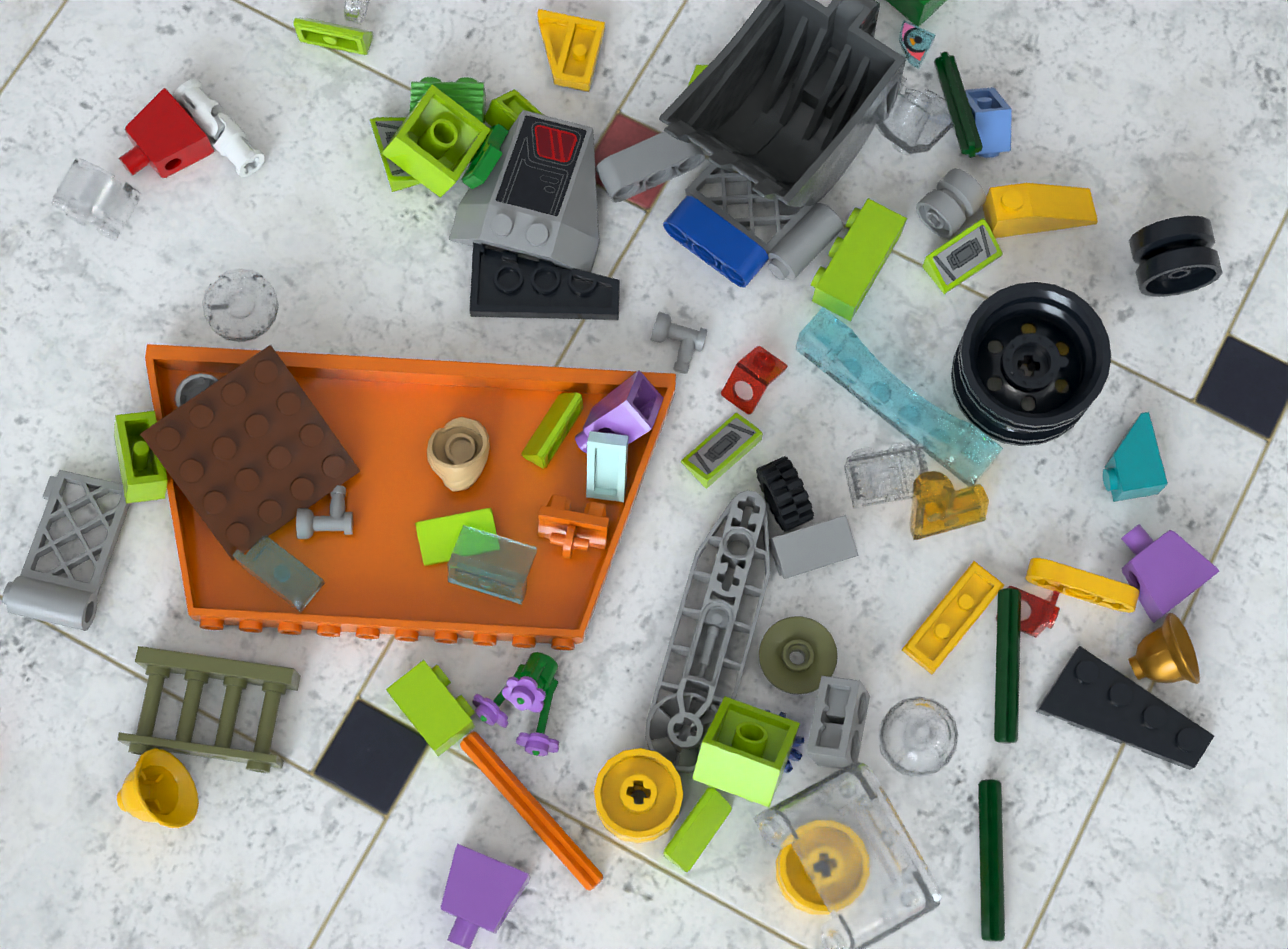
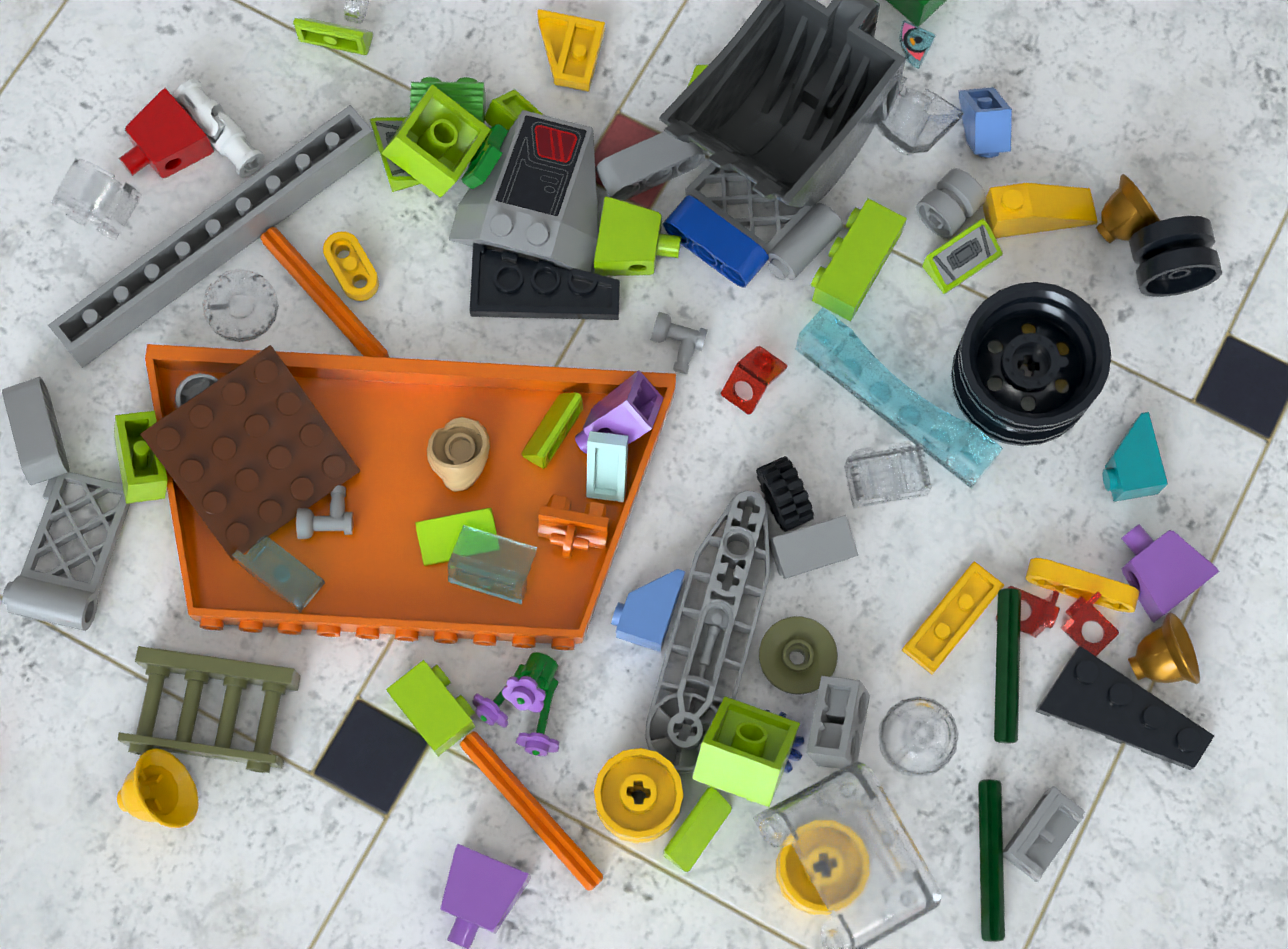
slope [681,412,763,489] -> none
clear yellow brick [909,471,989,540] -> none
dark green axle [934,52,983,158] -> none
none -> light grey beam [2,377,70,486]
none -> light grey brick [48,105,378,368]
none -> orange axle [261,227,389,358]
none -> yellow plate [323,231,379,301]
none -> lime torso [594,197,681,276]
none -> medium blue slope [611,569,685,652]
none -> light grey hinge [1003,786,1085,882]
none -> clear red bracket [1060,591,1119,656]
none -> pearl gold hat [1096,174,1160,243]

